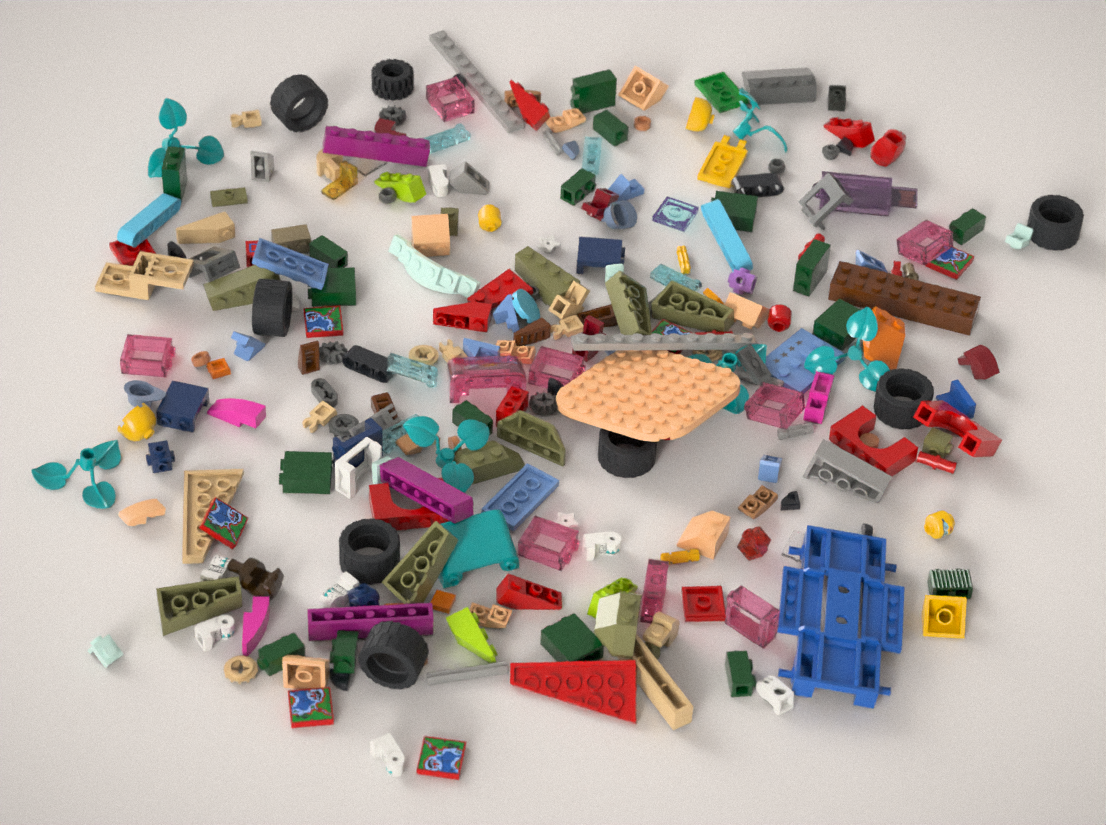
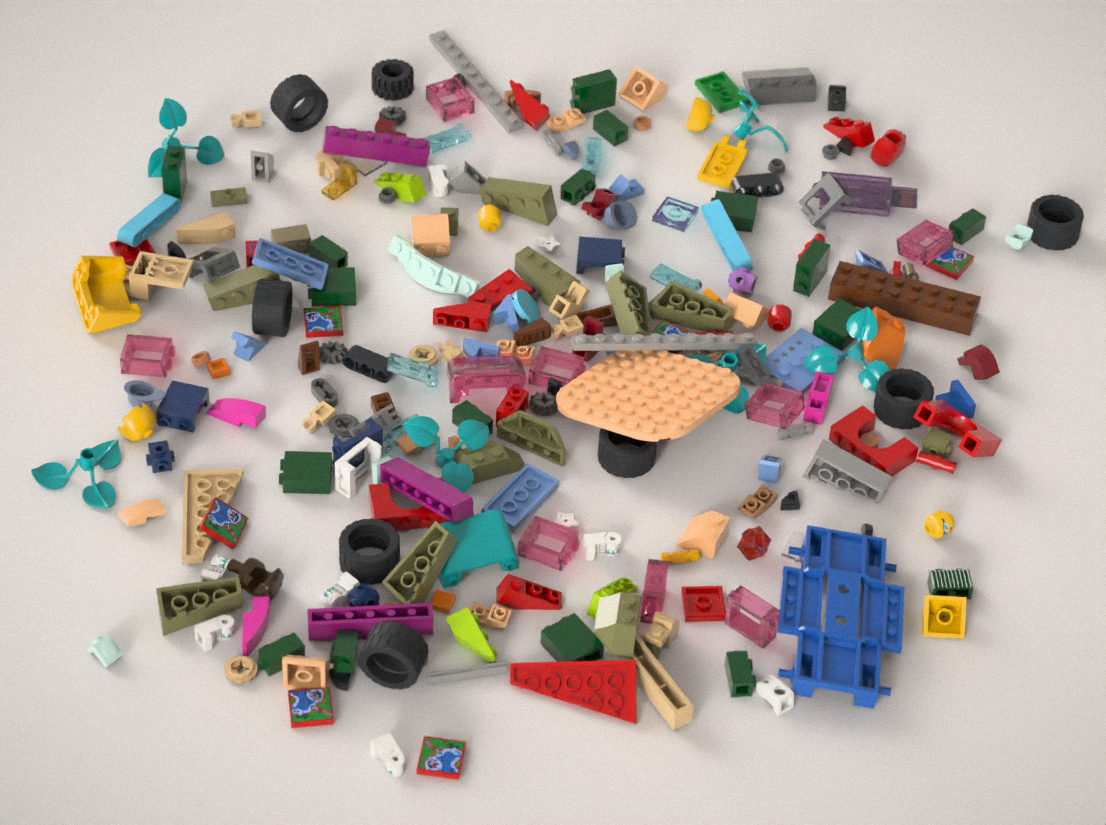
yellow axle [676,245,691,274] -> none
none -> yellow windscreen [71,255,142,333]
none -> olive wedge [480,177,558,226]

